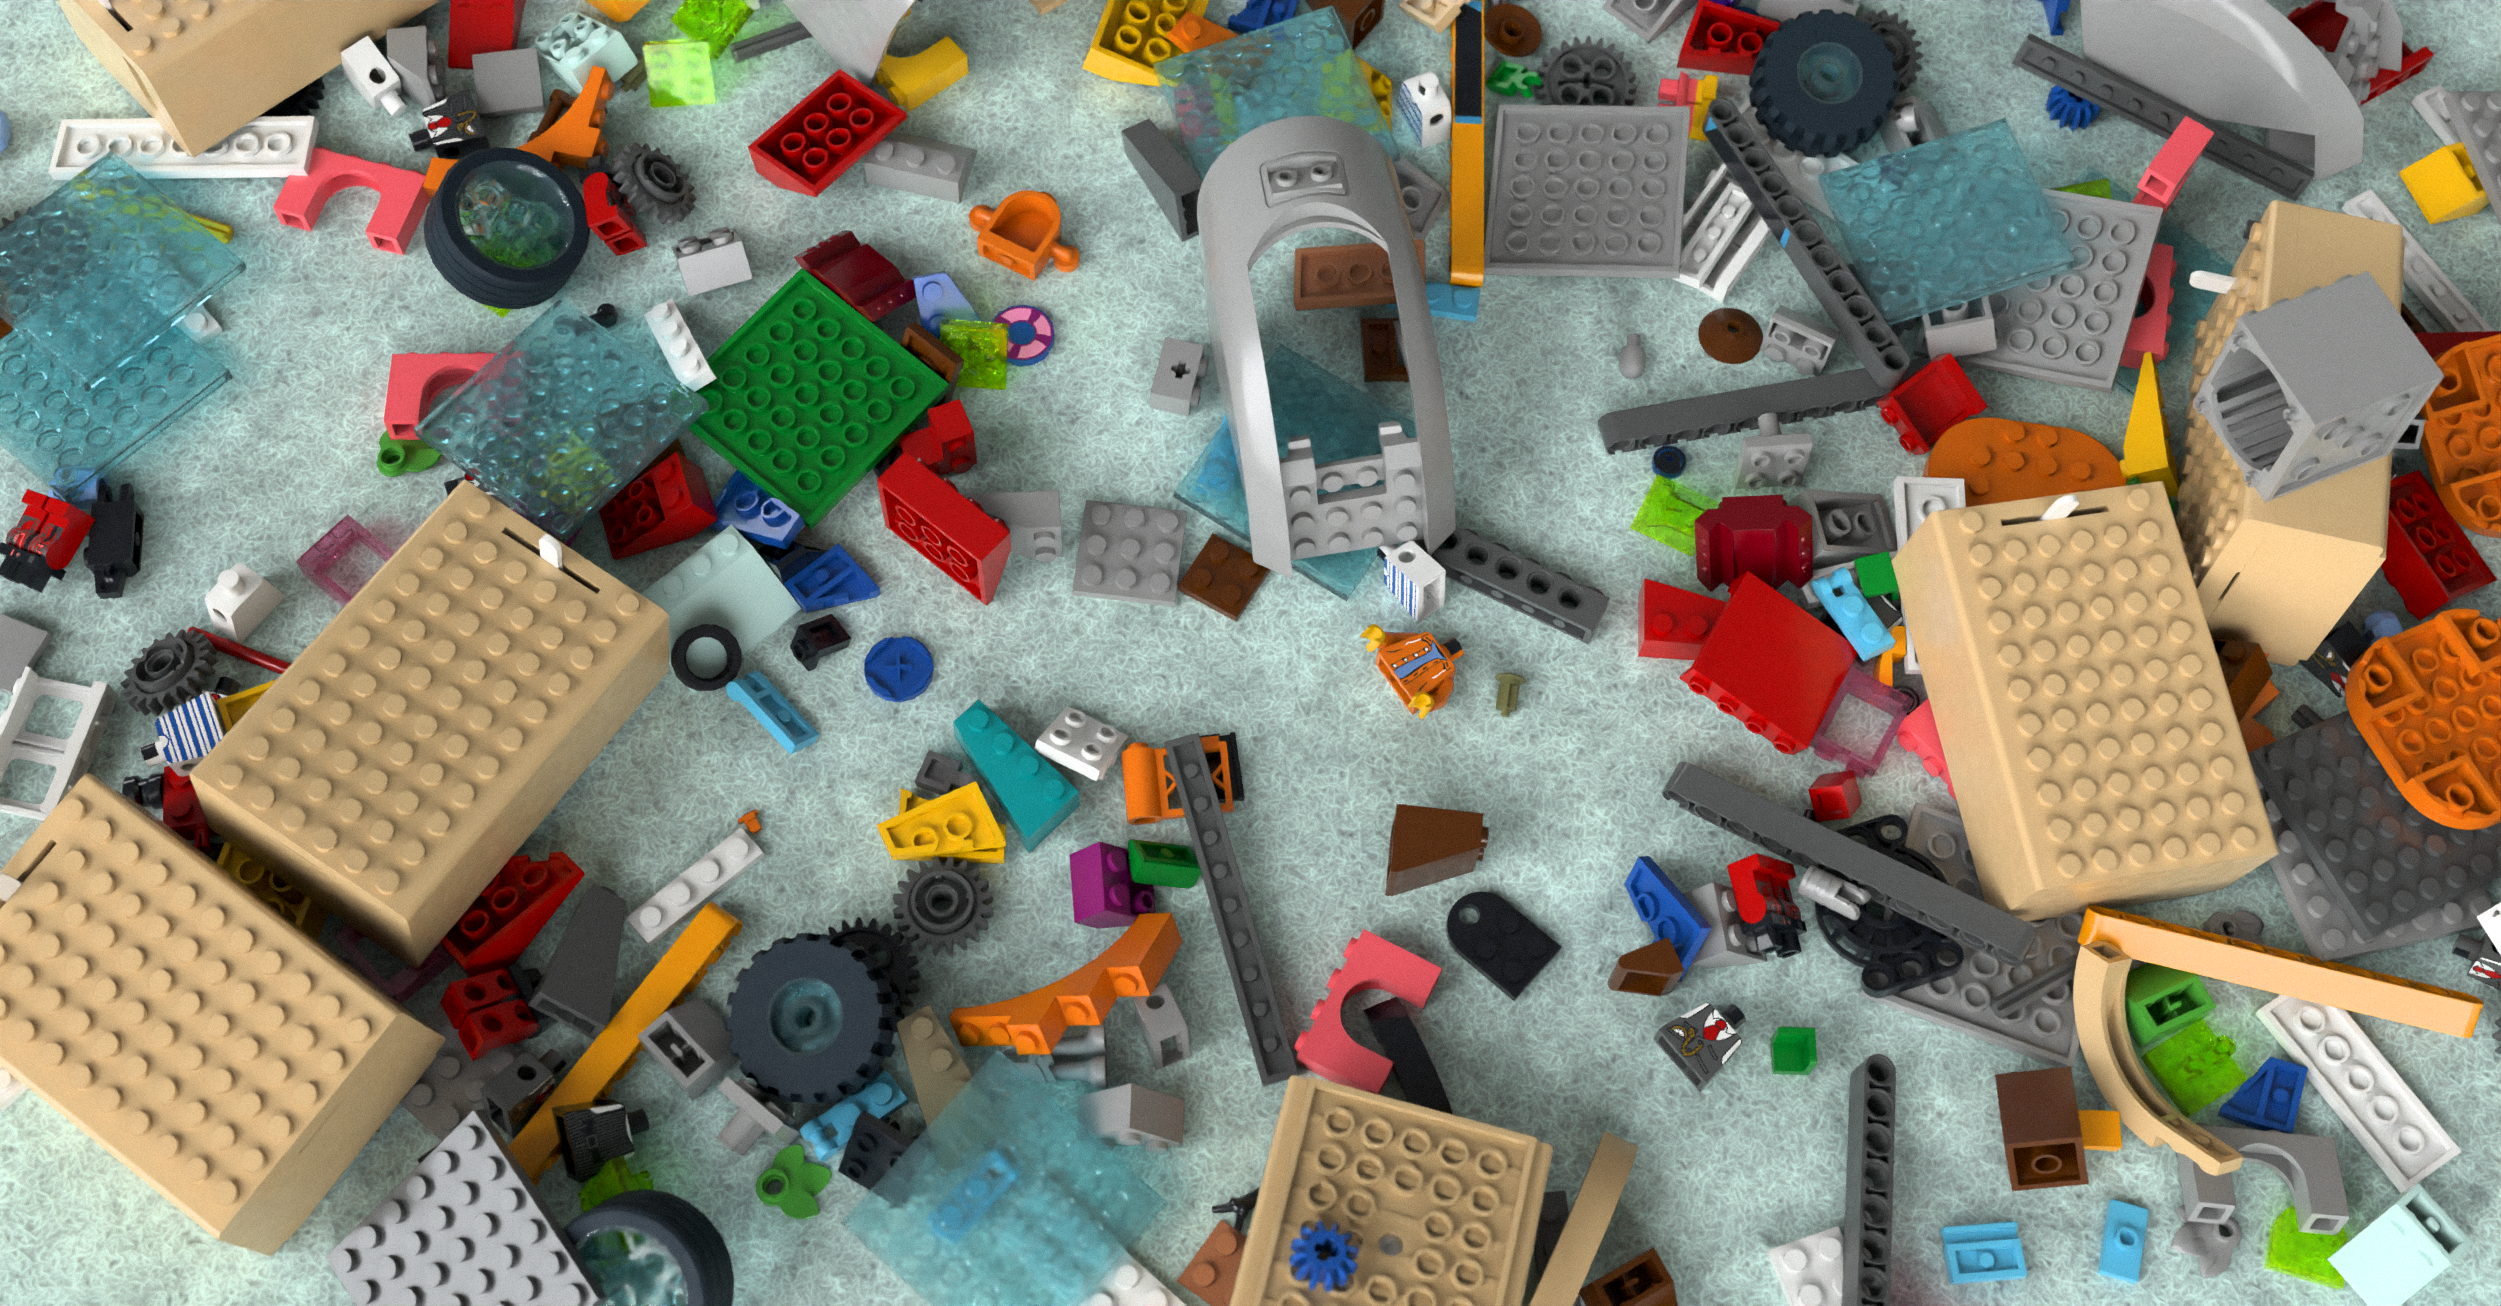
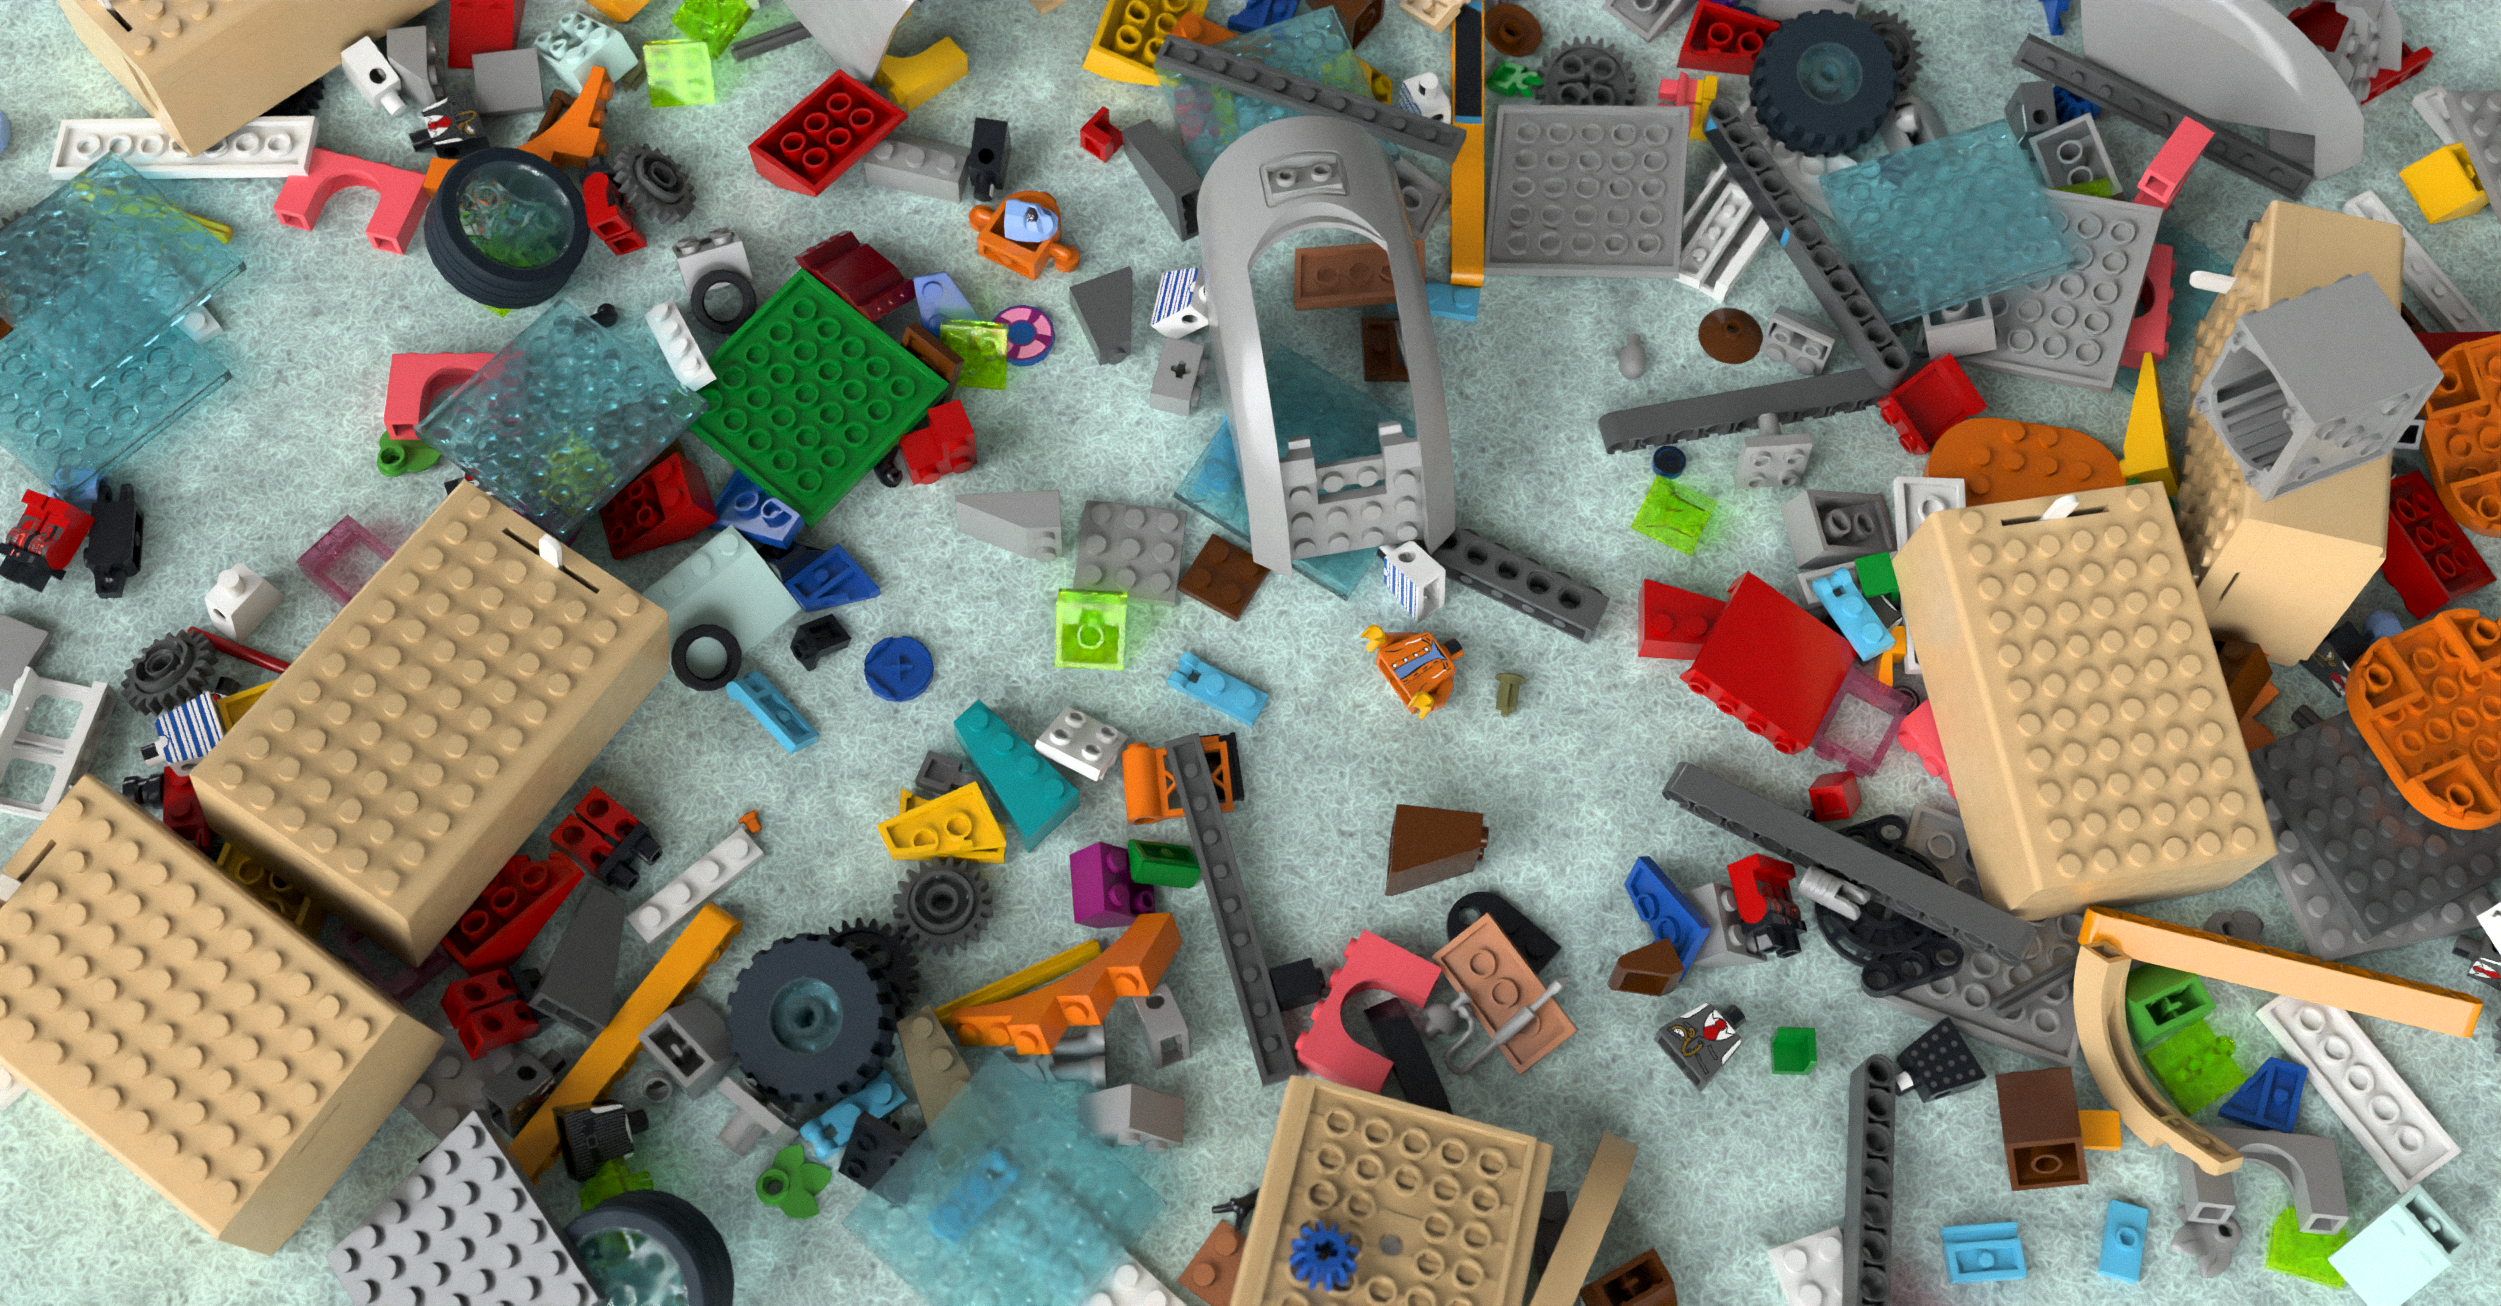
red slope [877,451,1011,606] -> none
dark red slope [1694,495,1813,592] -> none
none -> red hips [548,785,663,892]
none -> light grey hinge [642,1070,673,1104]
none -> black tyre [690,269,757,334]
none -> yellow axle [933,938,1102,1028]
none -> black torso [968,117,1012,202]
none -> light blue rock [1004,198,1059,243]
none -> clear neon green slope [1054,588,1128,671]
none -> dark grey slope [1069,266,1133,366]
none -> red panel [1080,106,1123,163]
none -> white torso [1150,267,1208,339]
none -> dark grey plate [1155,34,1466,163]
none -> medium azure plate [1166,652,1269,727]
none -> black brick [1269,957,1326,1012]
none -> light grey piece [1420,975,1569,1075]
none -> nougat plate [1431,912,1579,1075]
none -> black torso [1896,1016,1987,1103]
none -> dark grey torso [2004,80,2057,162]
none -> light grey slope [2028,113,2127,202]

